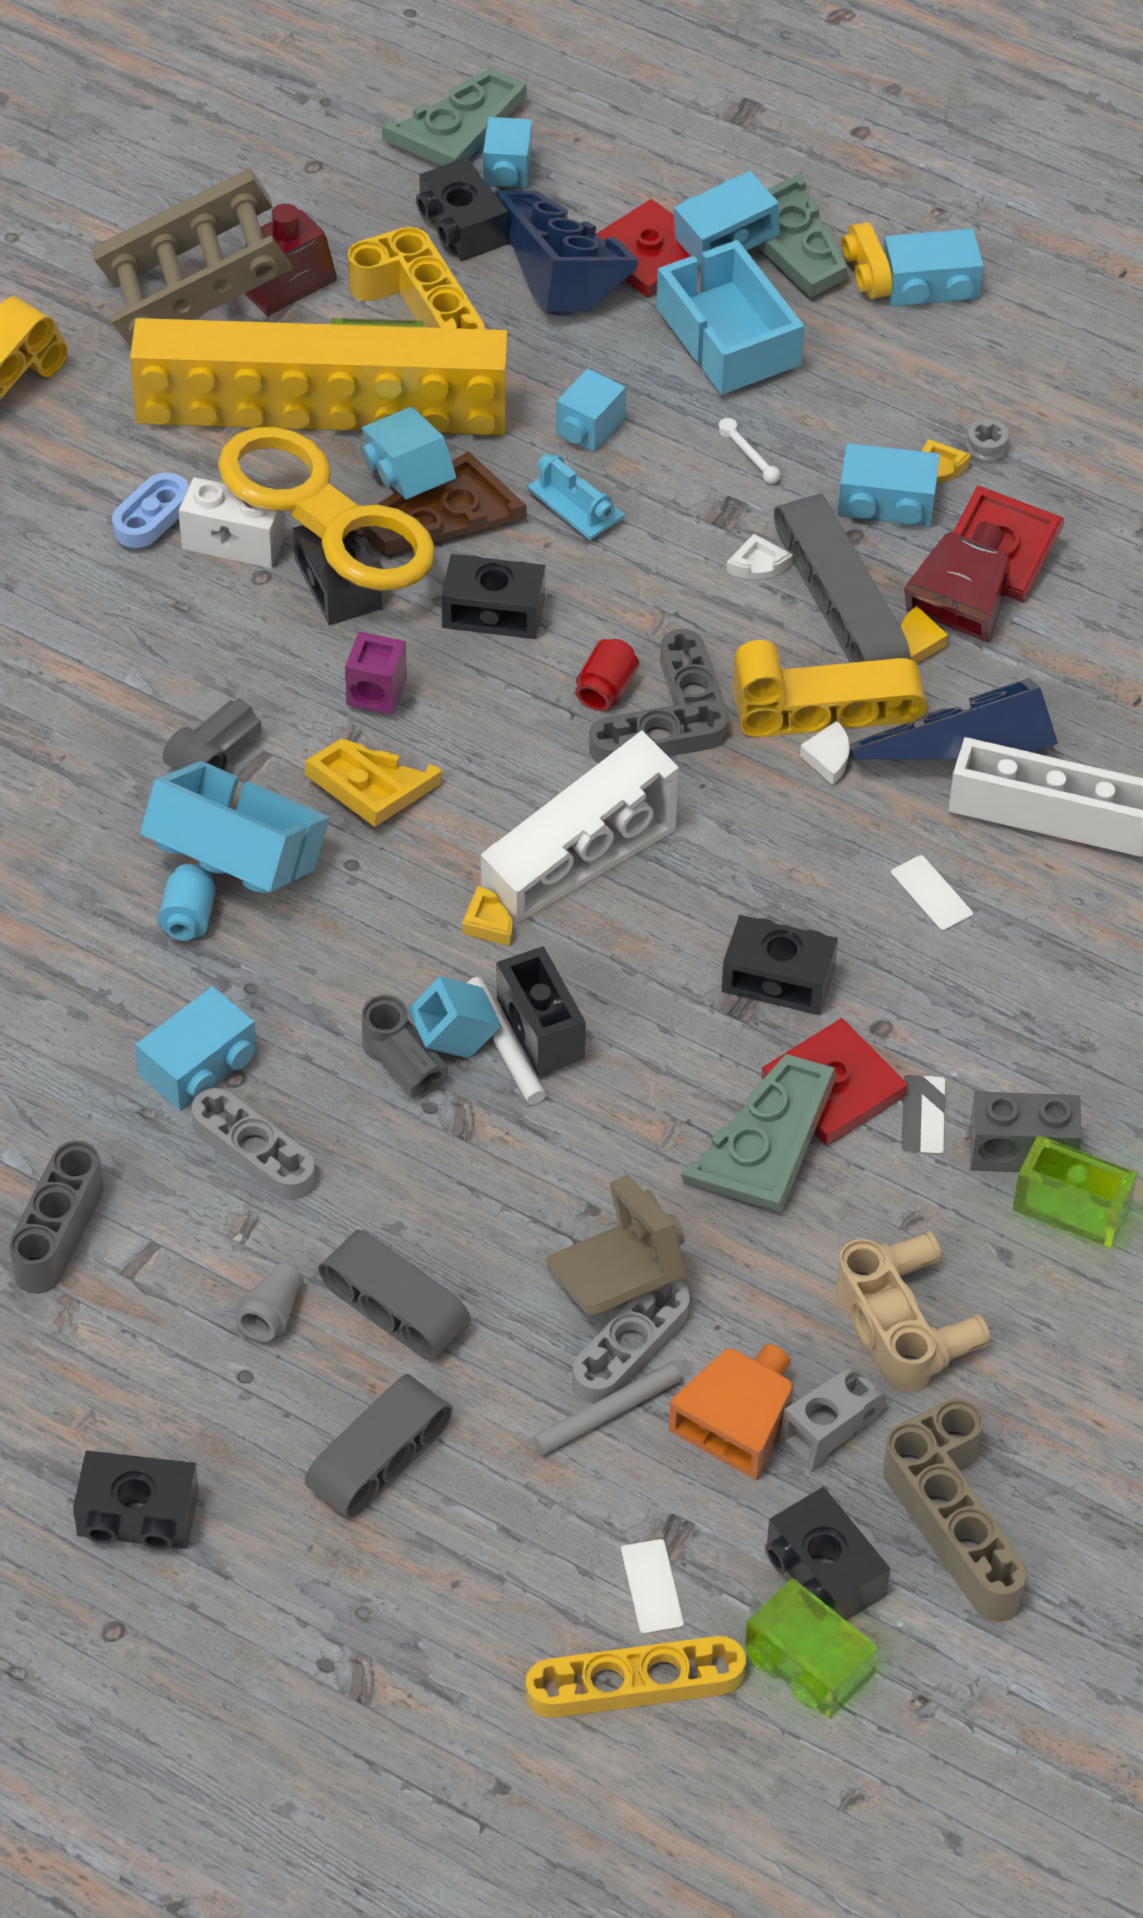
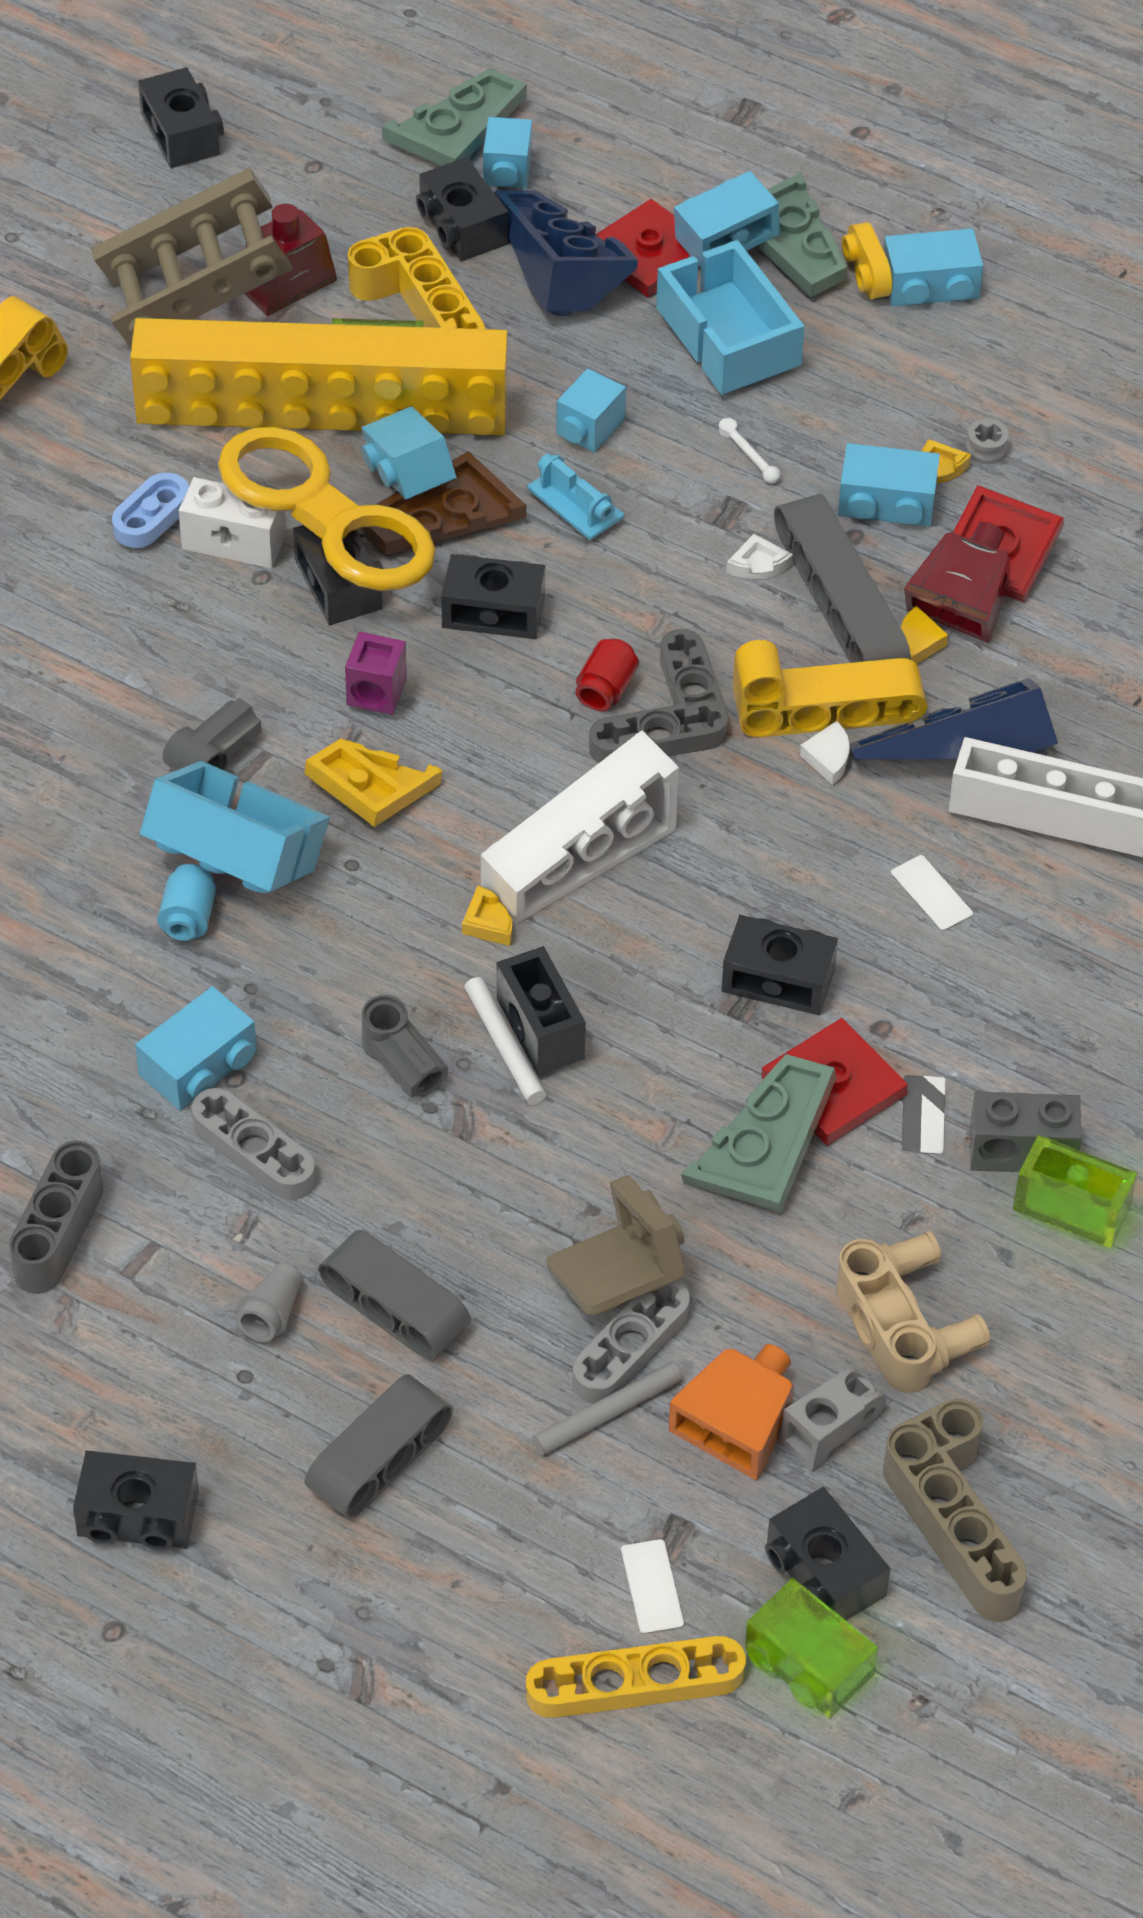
medium azure brick [408,976,501,1059] -> none
none -> black brick [138,67,224,169]

